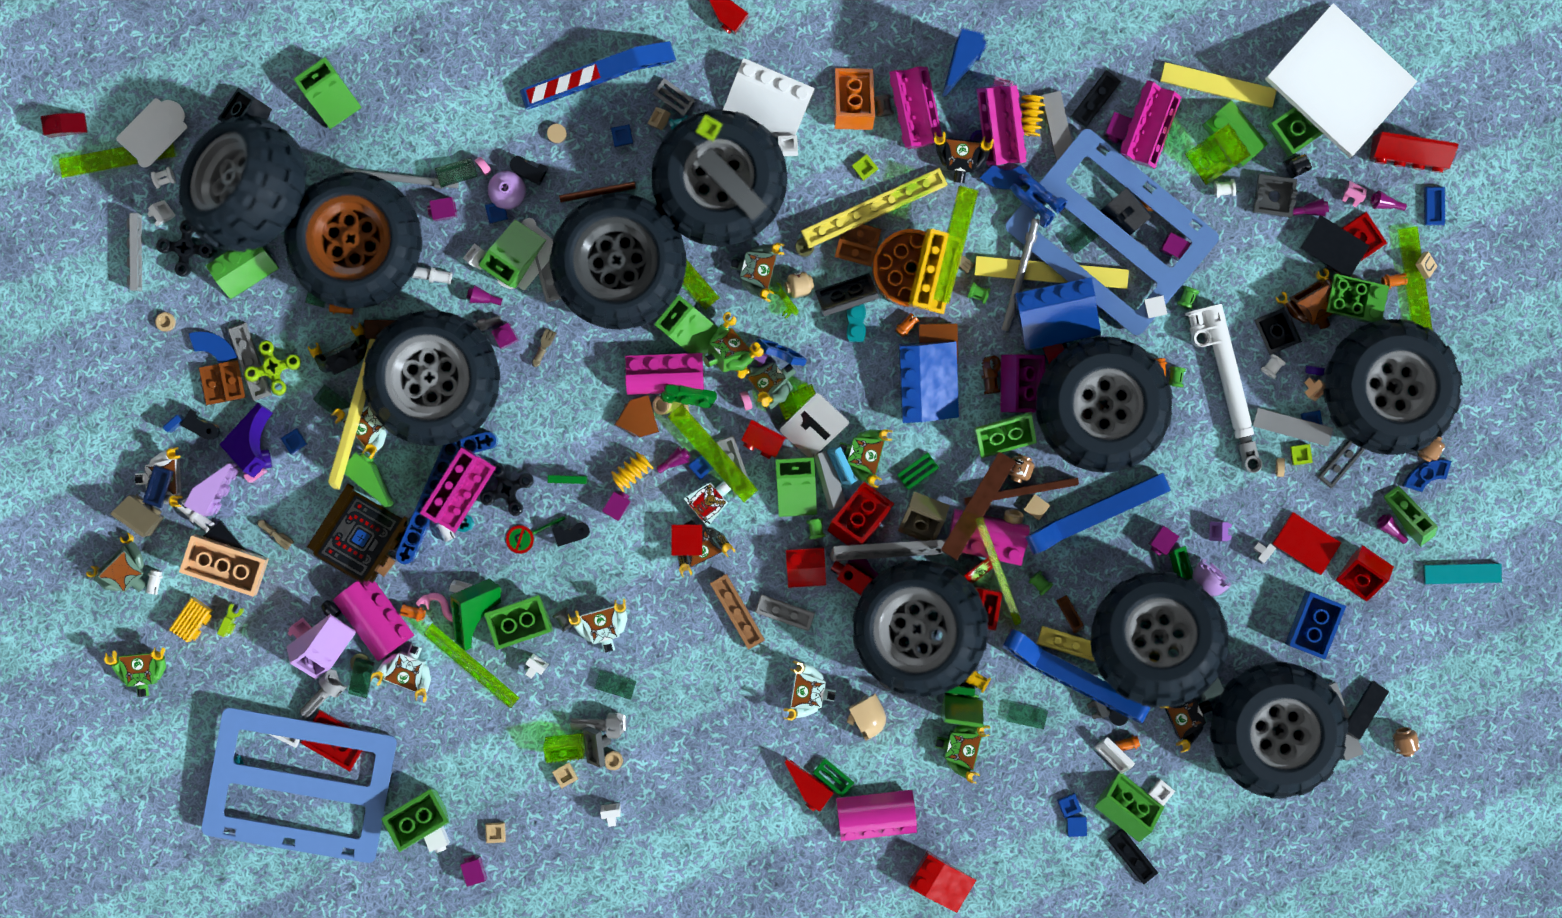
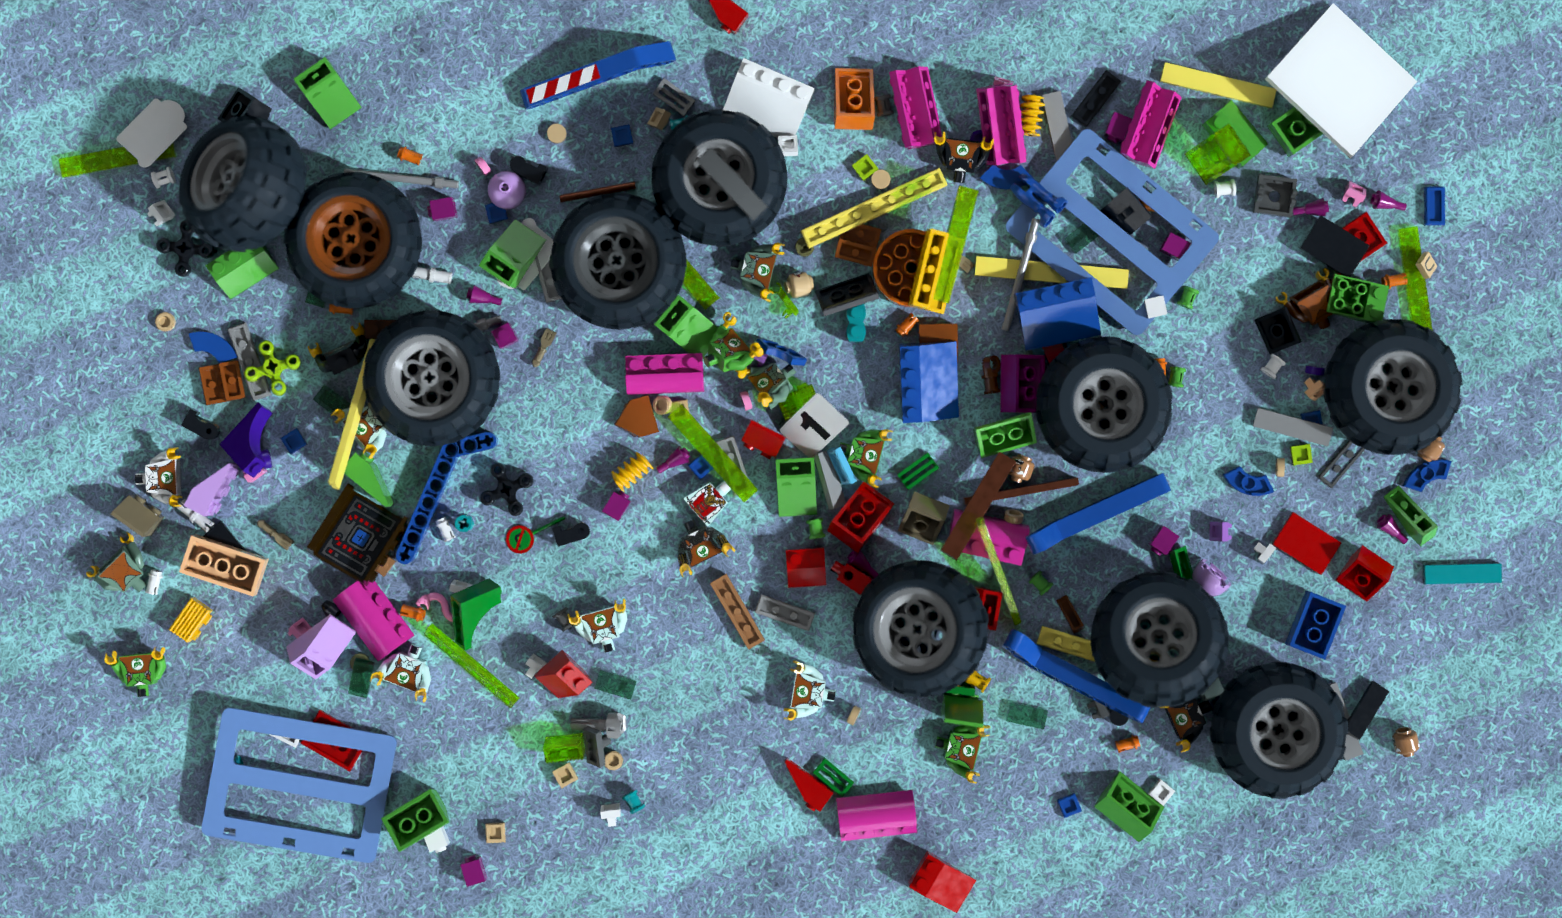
dark red slope [41,113,88,138] -> none
light grey plate [127,213,142,291] -> none
dark blue tile [142,465,174,508] -> none
blue tile [163,415,185,433] -> none
lime plate [217,604,244,637] -> none
light grey piece [300,669,348,719] -> none
dark pink brick [420,447,497,533] -> none
clear green tile [435,158,478,188] -> none
white tile [463,243,486,270] -> none
bright green slope [484,595,553,650] -> none
green tile [548,475,588,484] -> none
green hinge [660,384,717,408] -> none
red sticker [671,525,702,556] -> none
lime tile [696,115,723,142] -> none
light grey tile [830,540,946,561] -> none
tan brick [848,693,886,741] -> none
blue slope [942,28,987,97] -> none
sticker [964,557,995,584] -> none
bright green bush [967,282,991,304] -> none
tan tile [1023,494,1050,521] -> none
blue tile [1067,816,1087,837] -> none
white tile [1094,737,1135,774] -> none
black tile [1107,828,1158,885] -> none
white piece [1185,304,1262,473] -> none
black leg [1283,154,1312,179] -> none
red slope [1369,132,1459,173] -> none
none -> orange pin [397,146,423,166]
none -> red slope [534,650,593,698]
none -> teal bush [622,789,645,814]
none -> tan tile [871,170,891,189]
none -> blue tile [1222,466,1274,496]

